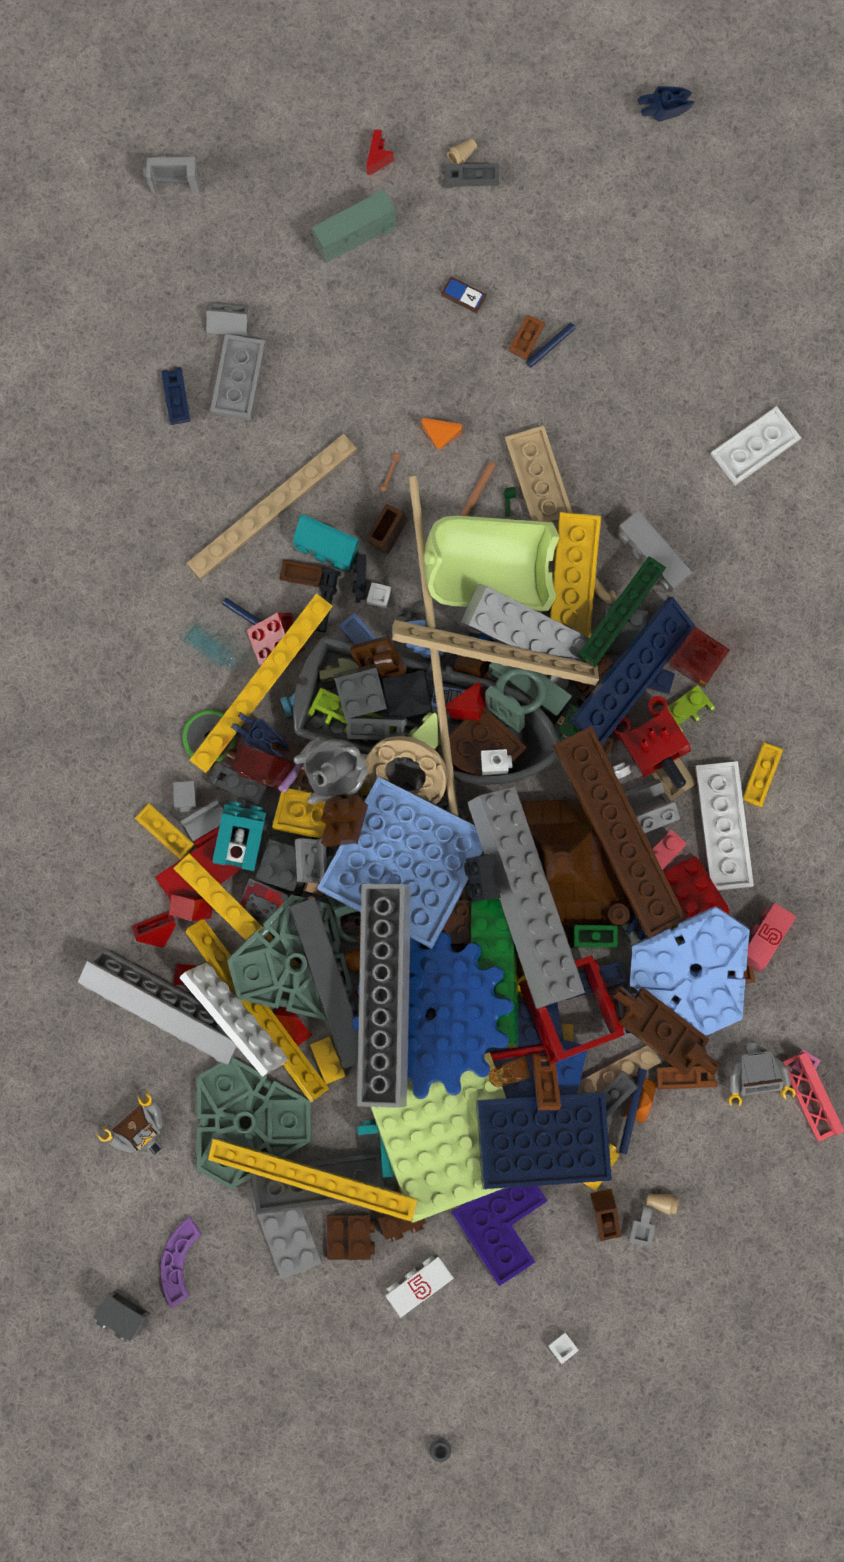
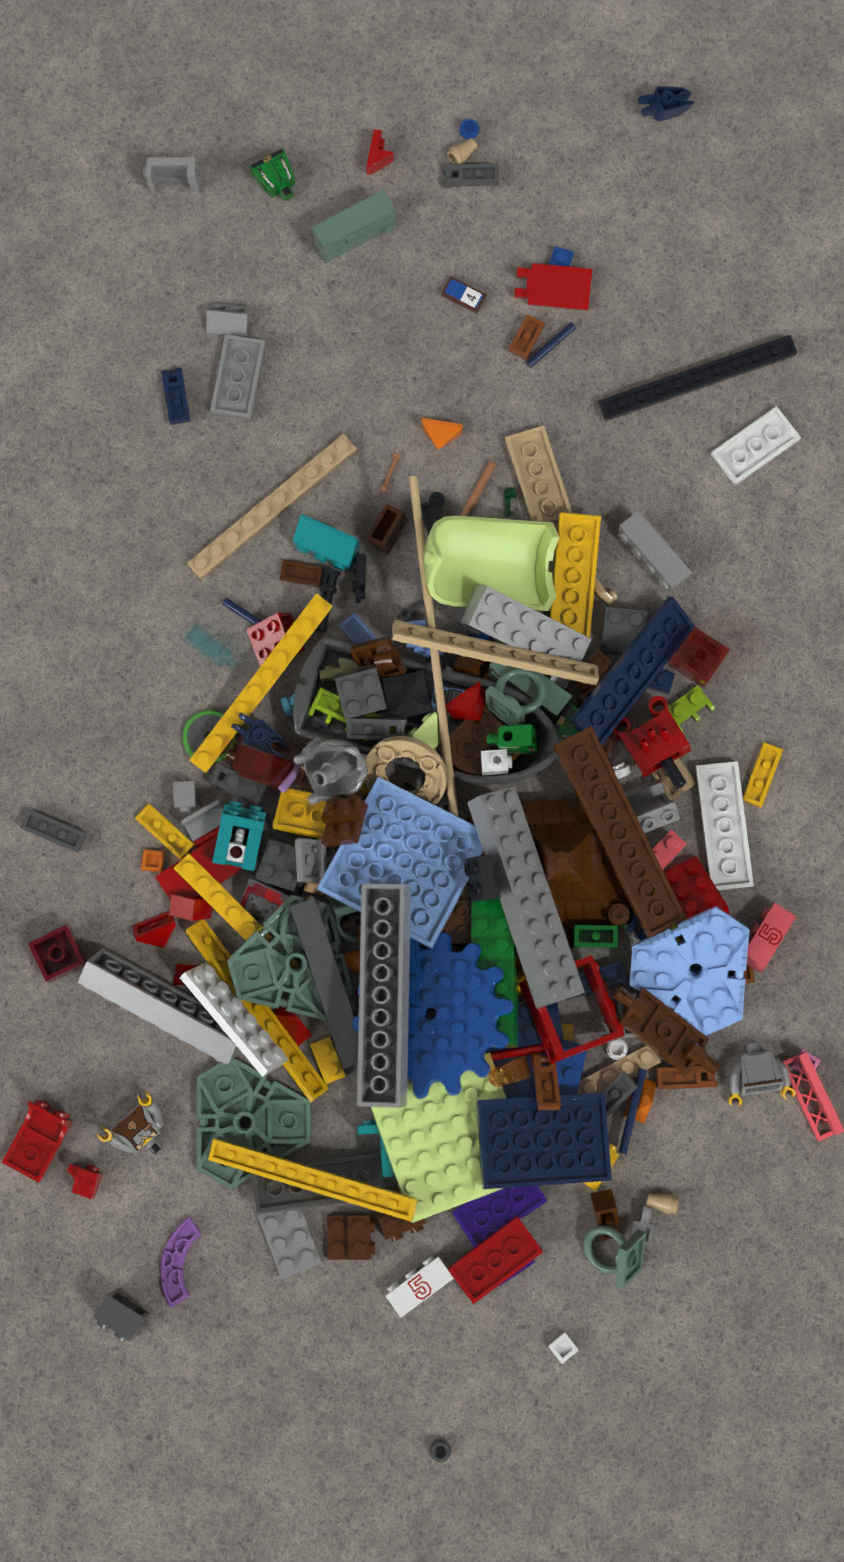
white plate [367,582,392,609] -> none
dark green plate [578,556,666,668] -> none
none -> red bracket [1,1099,74,1183]
none -> dark grey plate [20,809,87,853]
none -> dark red brick [28,924,87,983]
none -> red brick [67,1163,103,1199]
none -> orange tile [141,849,165,873]
none -> green torso [250,148,295,201]
none -> black hinge [421,492,445,535]
none -> red tile [447,1216,543,1305]
none -> blue plate [459,119,479,139]
none -> green torso [487,724,537,754]
none -> red tile [514,263,593,311]
none -> blue plate [549,246,574,267]
none -> sand green tile [583,1226,646,1289]
none -> black plate [598,335,797,422]
none -> white plate [606,1038,628,1060]

